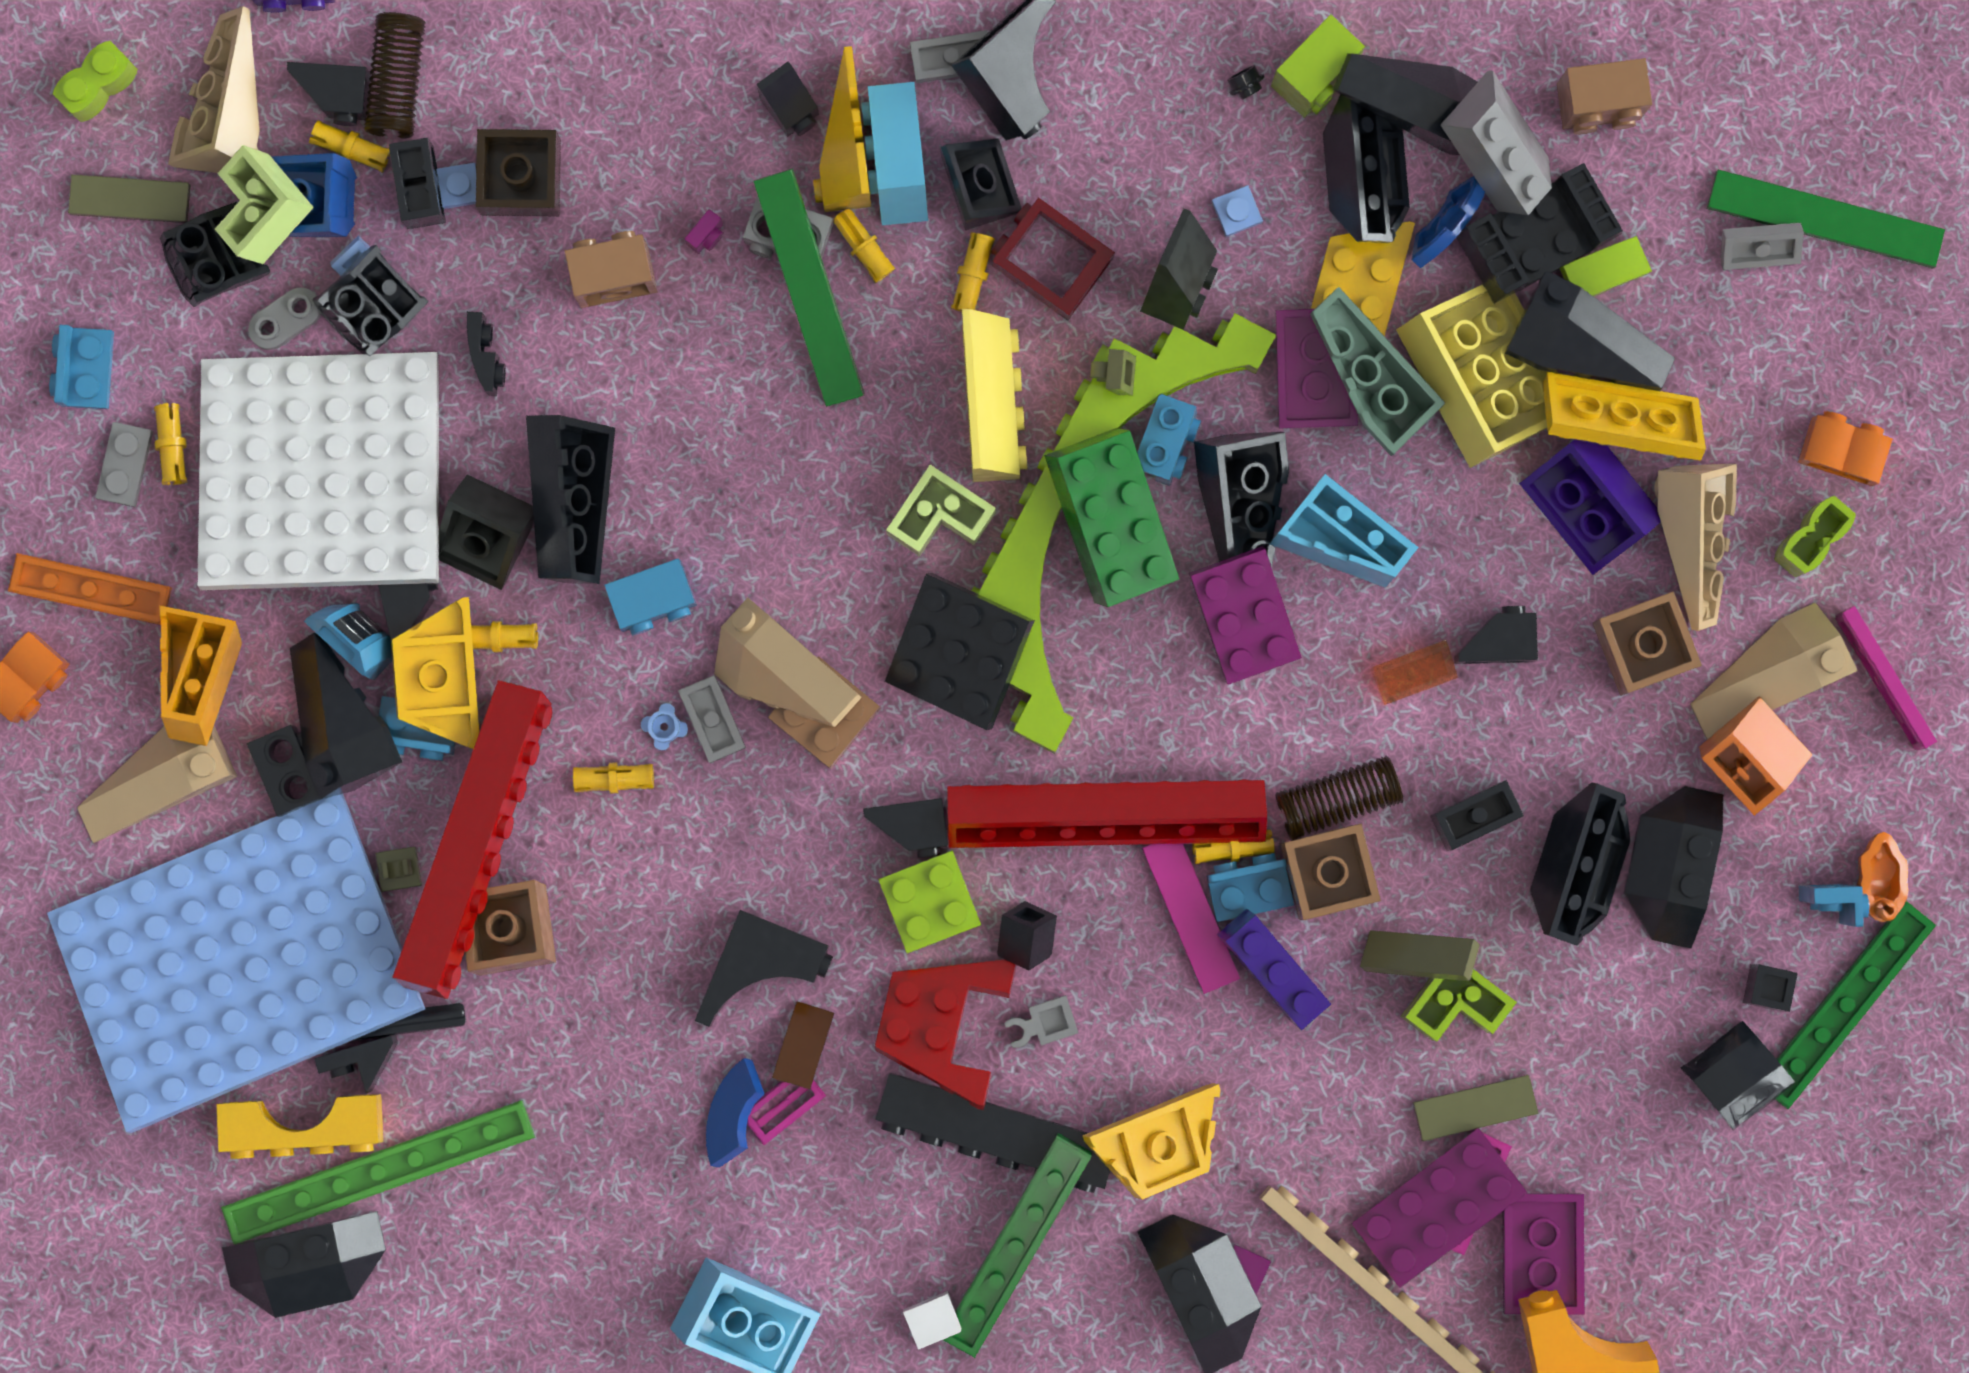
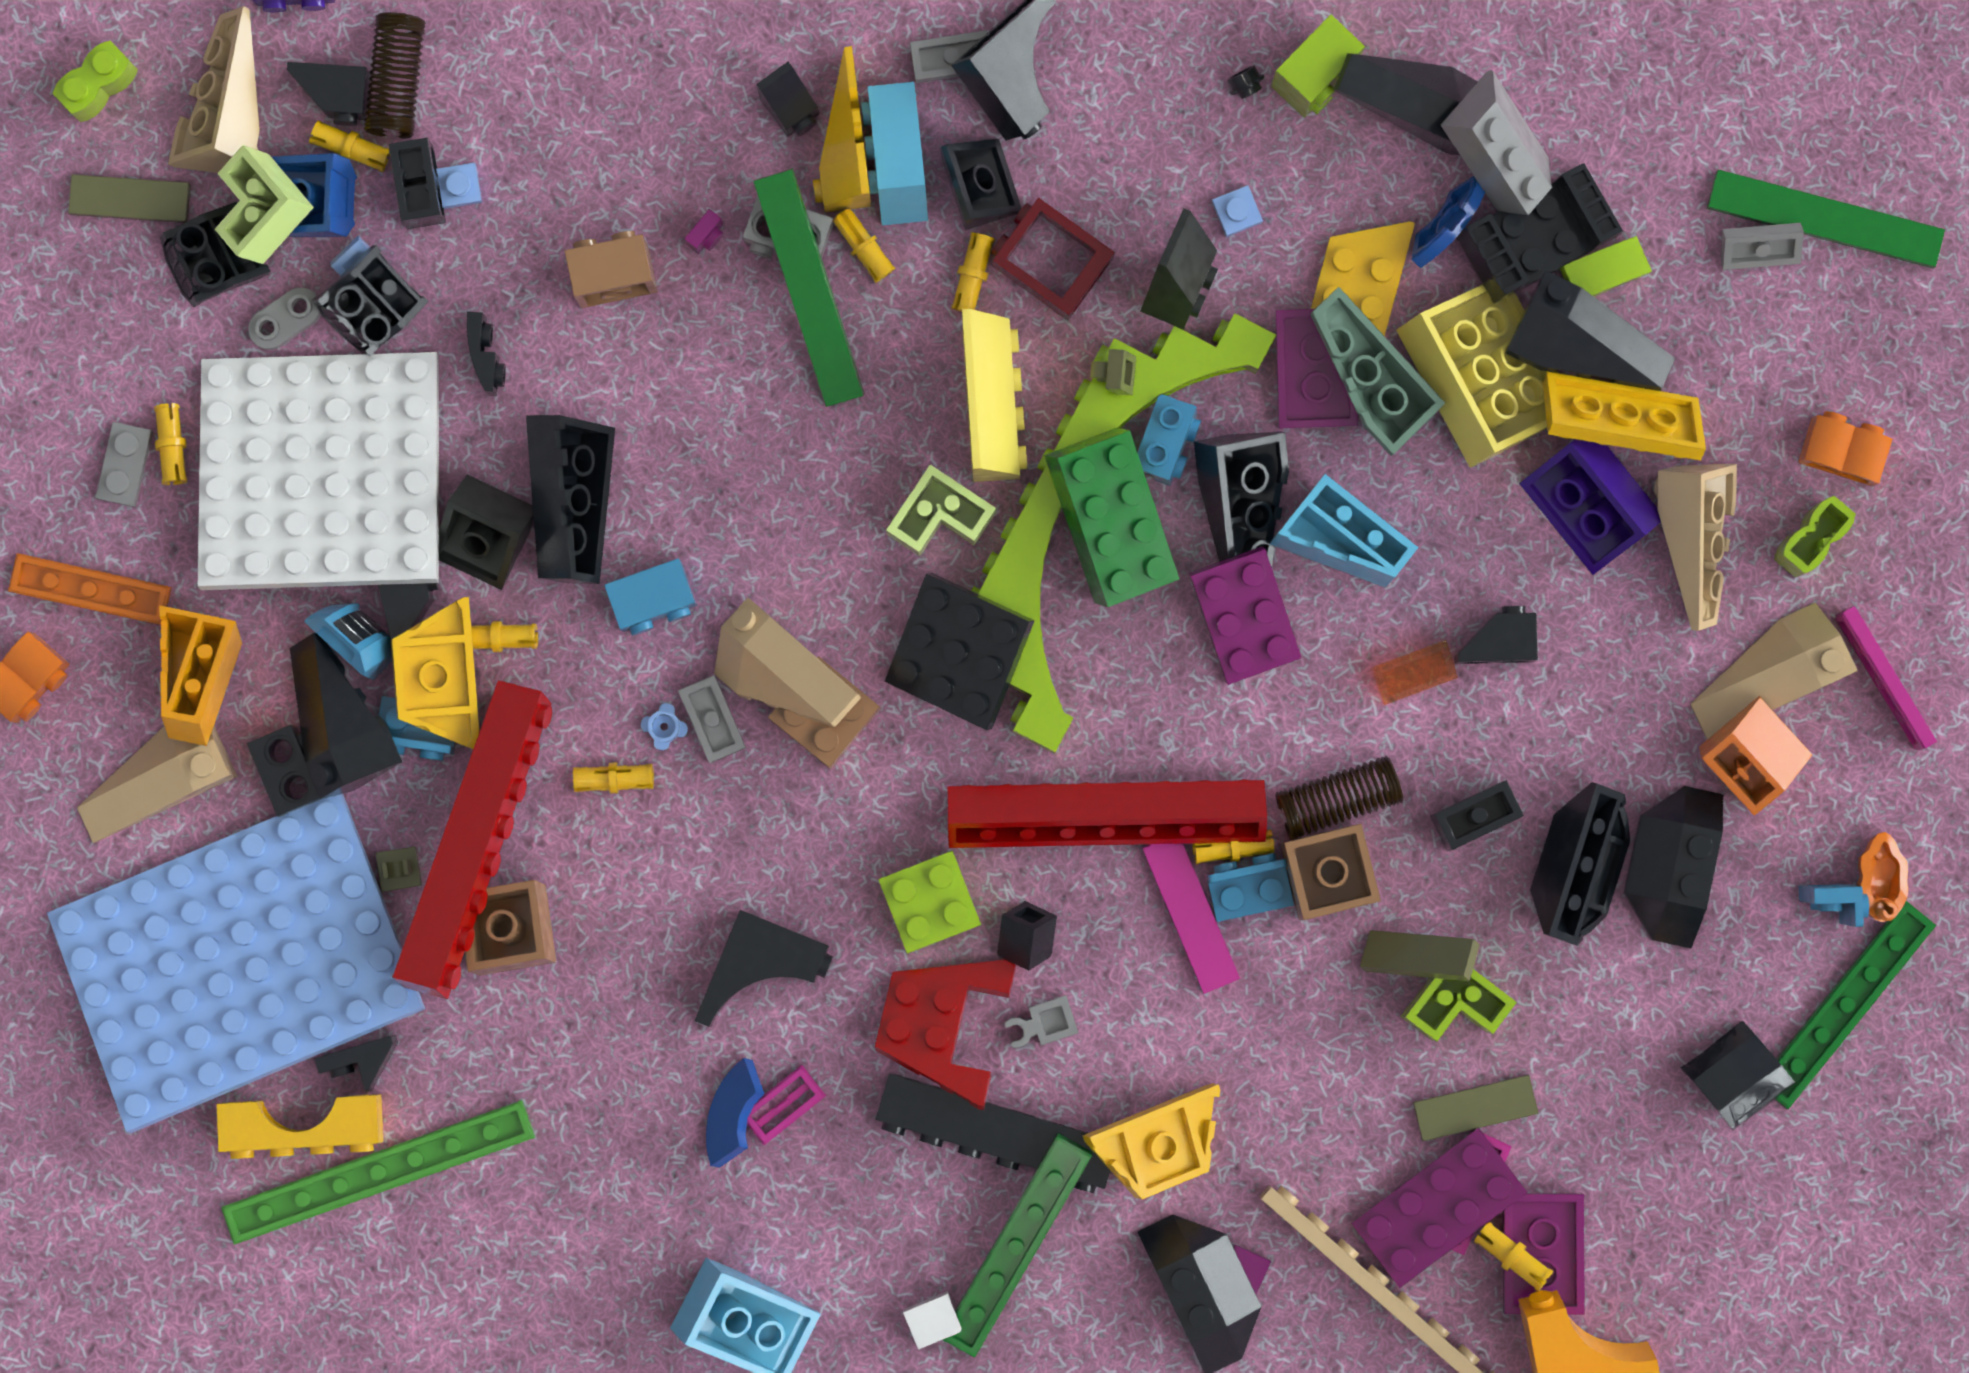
dark azure bracket [49,324,114,409] -> none
black wedge [222,1211,386,1318] -> none
black axle [354,1003,466,1040] -> none
dark brown brick [476,129,561,217] -> none
reddish brown slope [772,1001,834,1089] -> none
black slope [863,798,948,858] -> none
dark purple brick [1217,909,1331,1030] -> none
black wedge [1323,94,1410,243] -> none
medium nougat brick [1557,58,1652,135] -> none
medium nougat brick [1592,591,1702,696] -> none
black panel [1743,964,1798,1012] -> none
none -> yellow pin [1474,1222,1554,1291]

